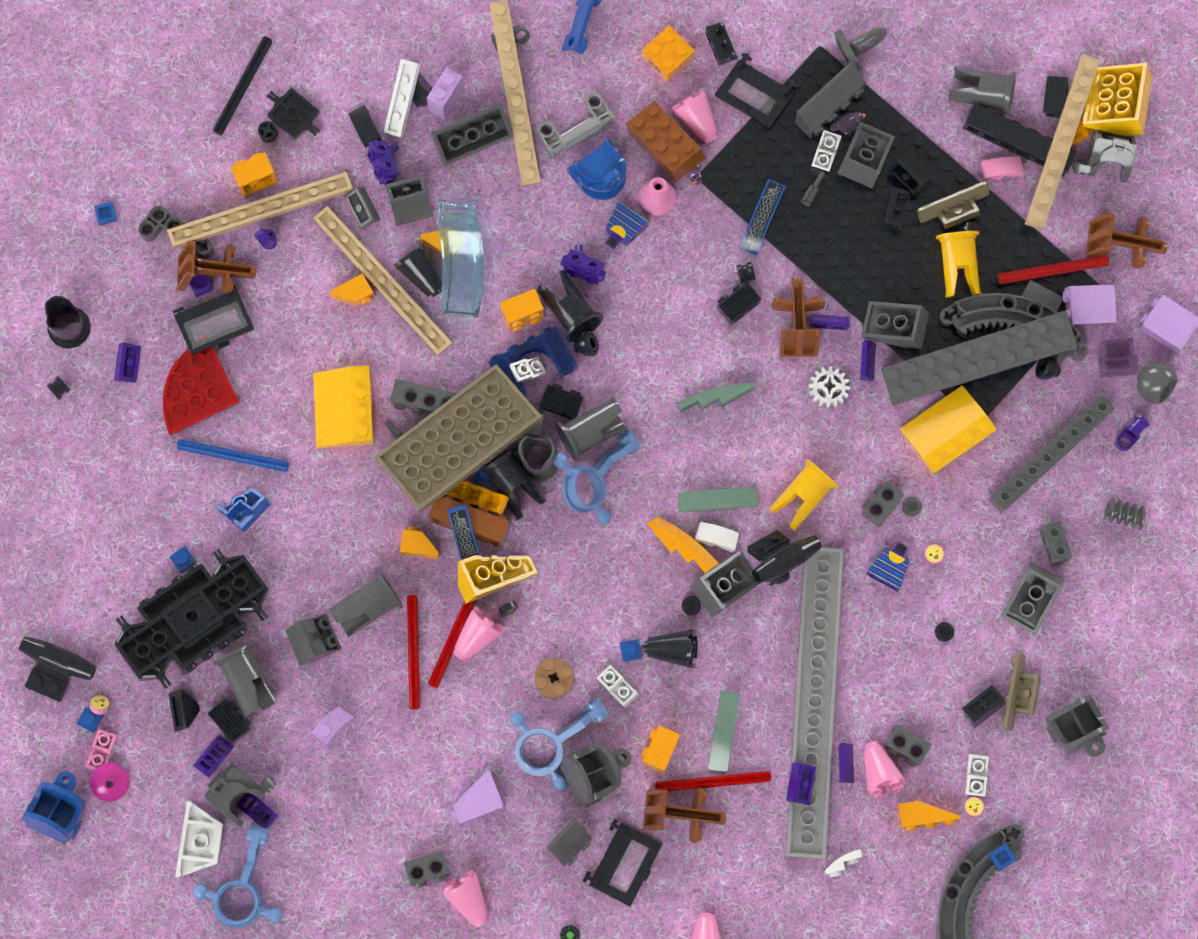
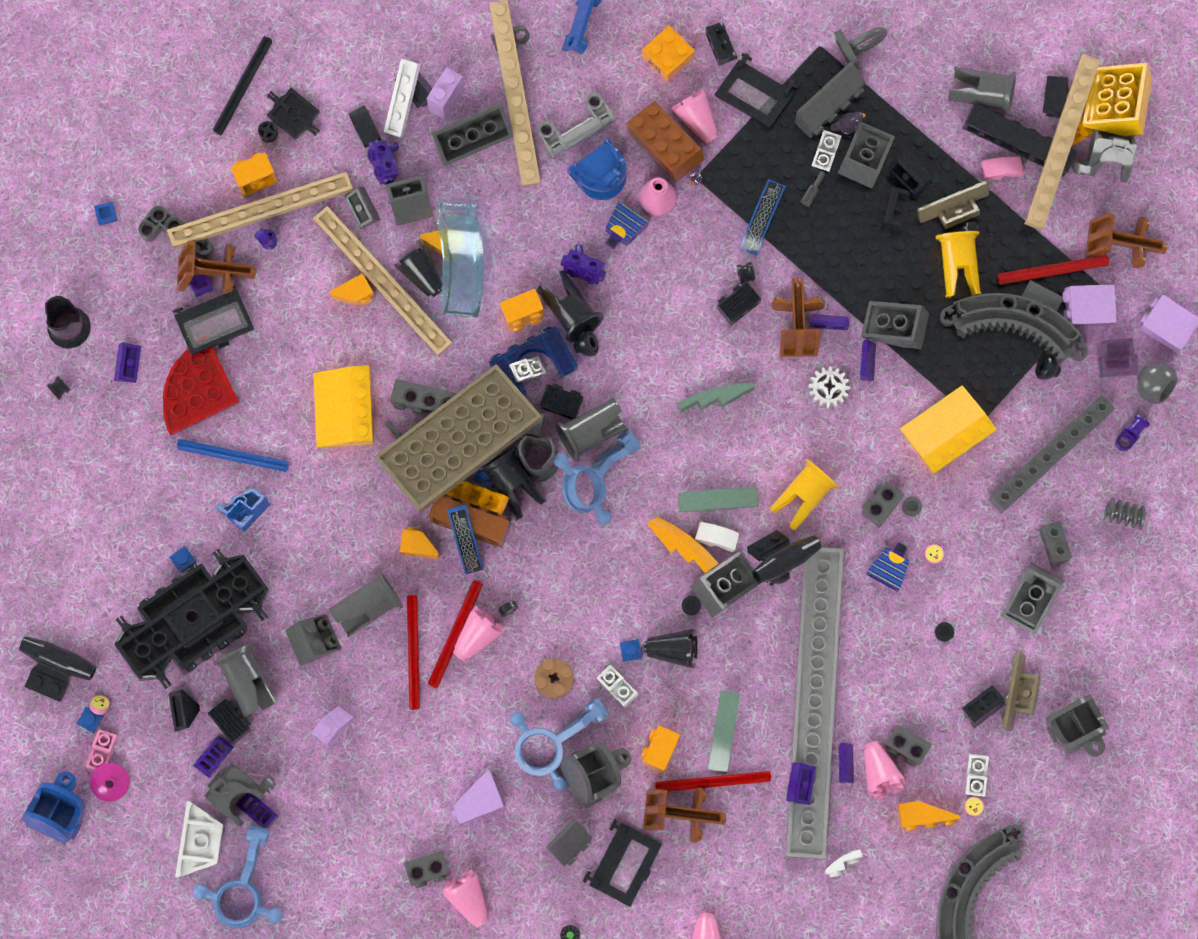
yellow wedge [458,555,538,603] -> none
dark grey brick [881,311,1077,406] -> none
blue plate [988,844,1016,871] -> none

